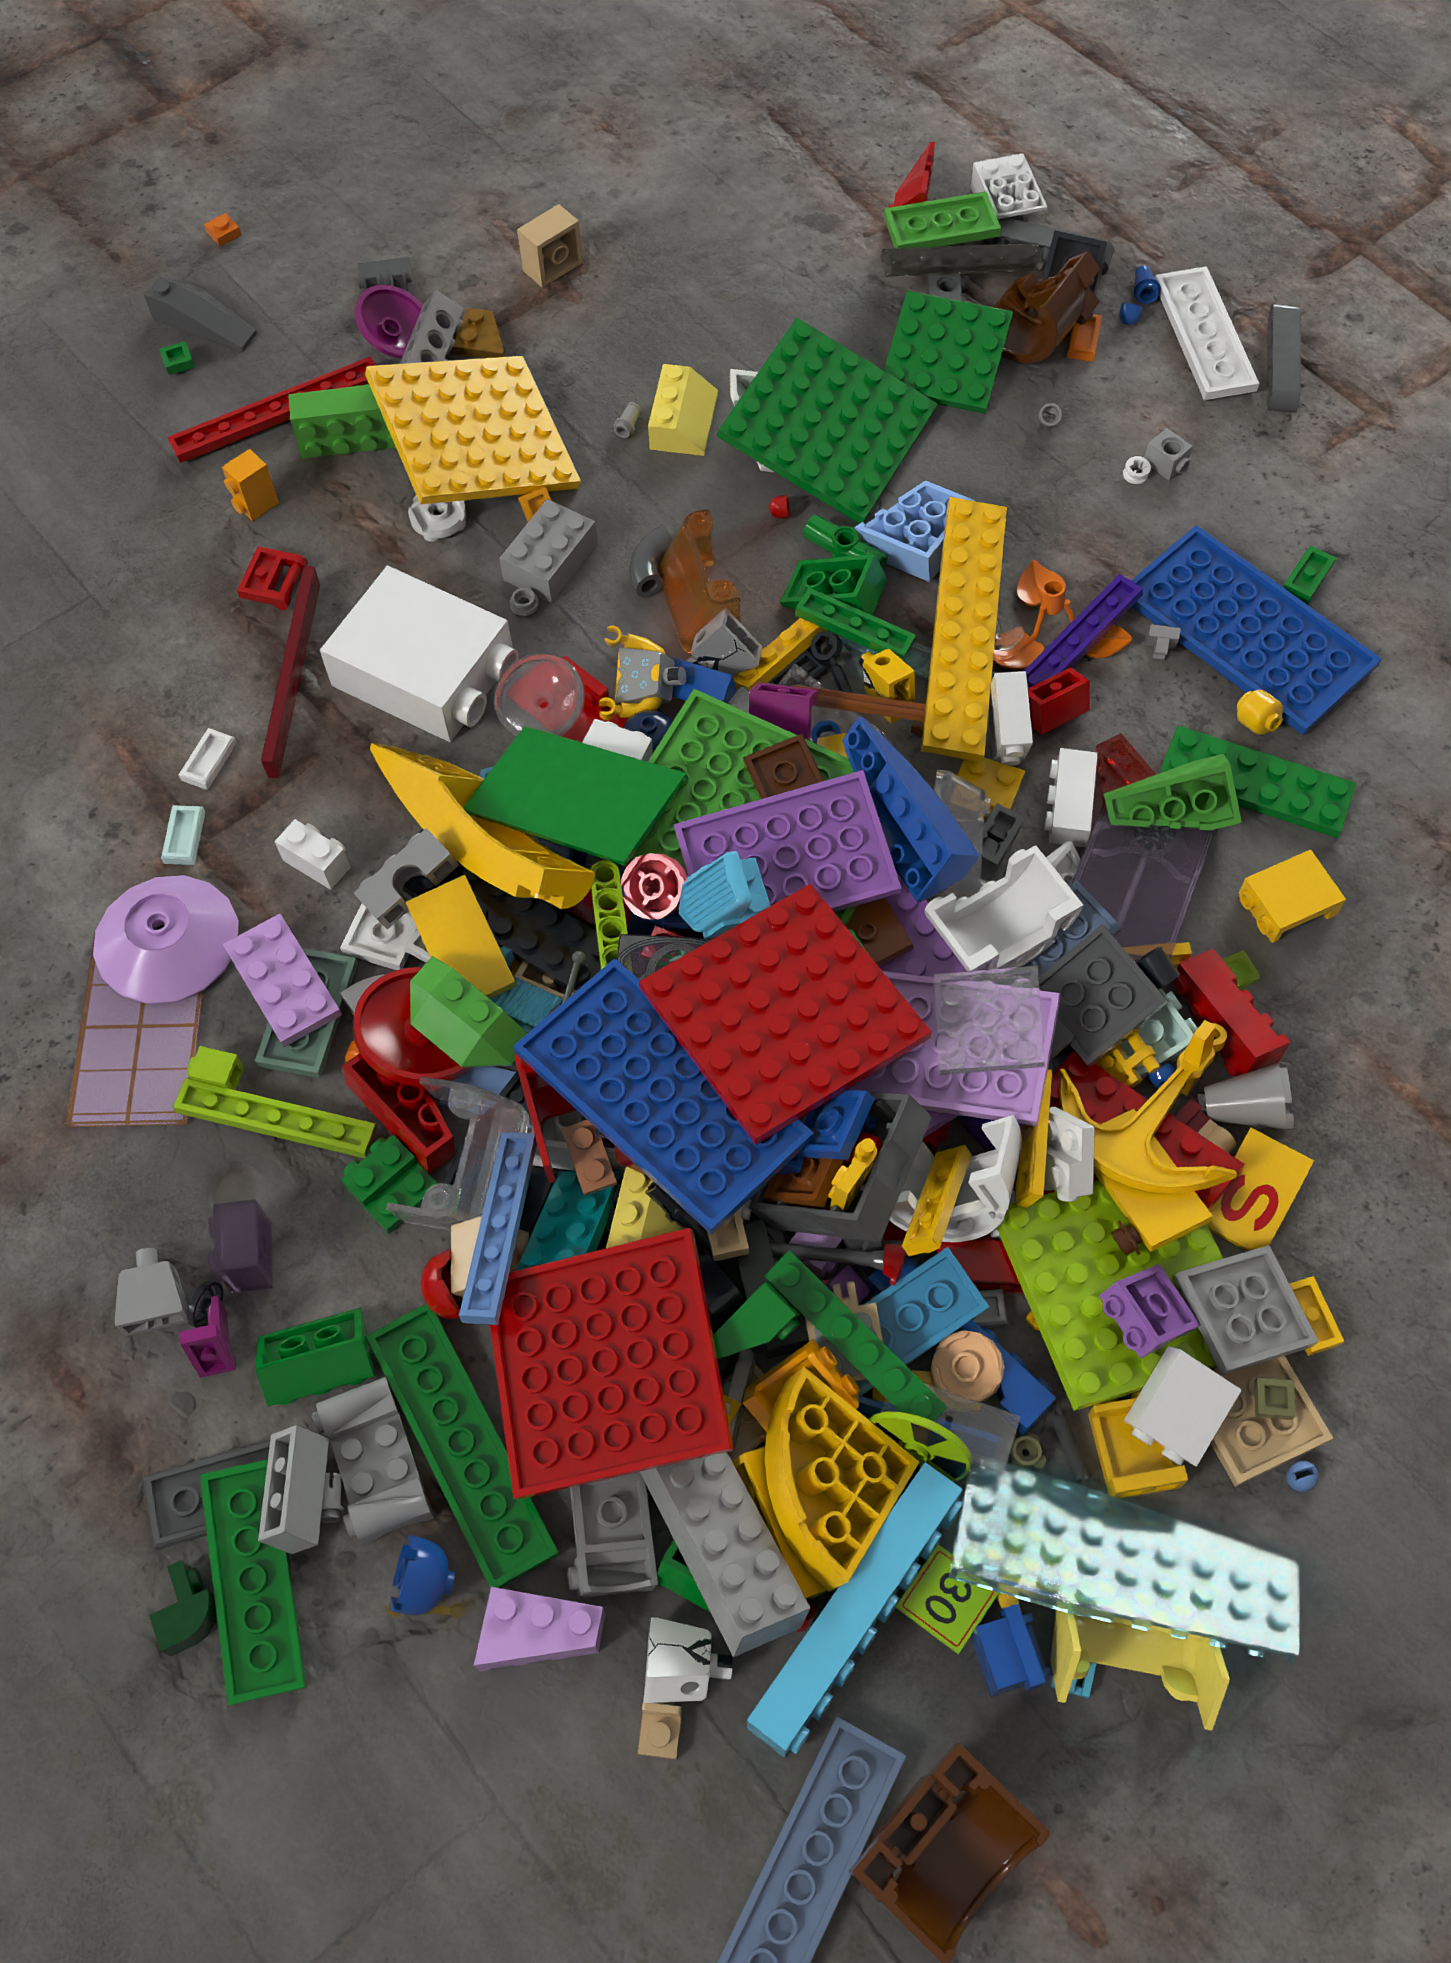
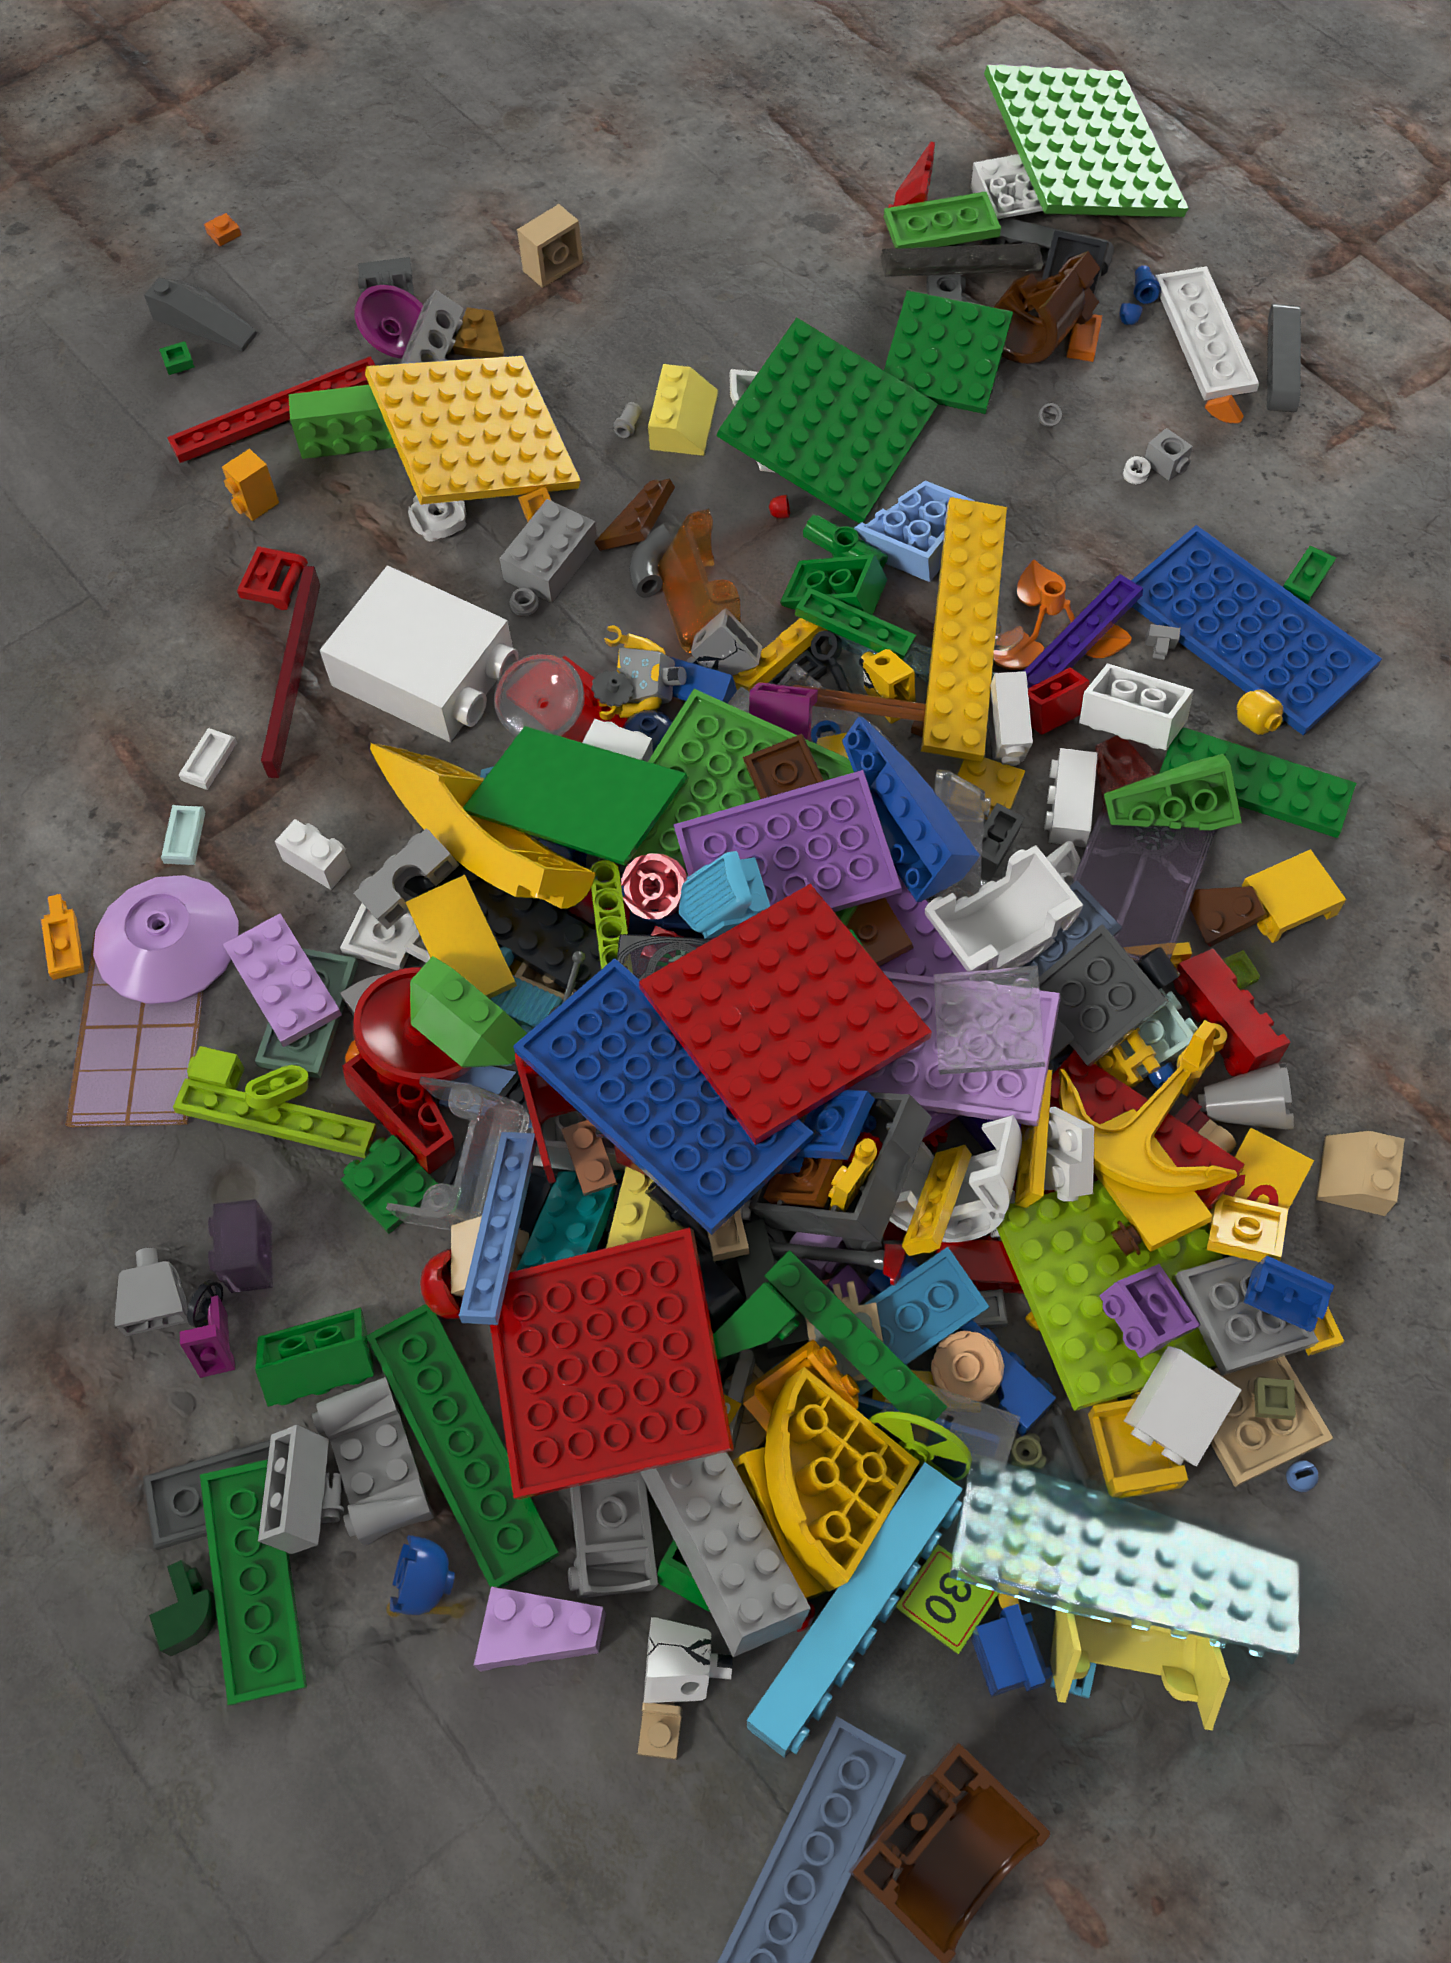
none -> light orange hinge [41,894,85,980]
none -> lime plate [245,1065,308,1110]
none -> dark grey piece [591,670,634,707]
none -> reddish brown wing [594,478,675,551]
none -> plate [984,64,1189,217]
none -> white brick [1079,663,1194,750]
none -> reddish brown wing [1182,886,1269,947]
none -> orange tile [1205,395,1244,423]
none -> yellow plate [1206,1194,1289,1262]
none -> blue hinge [1243,1255,1334,1332]
none -> tan slope [1316,1131,1405,1216]

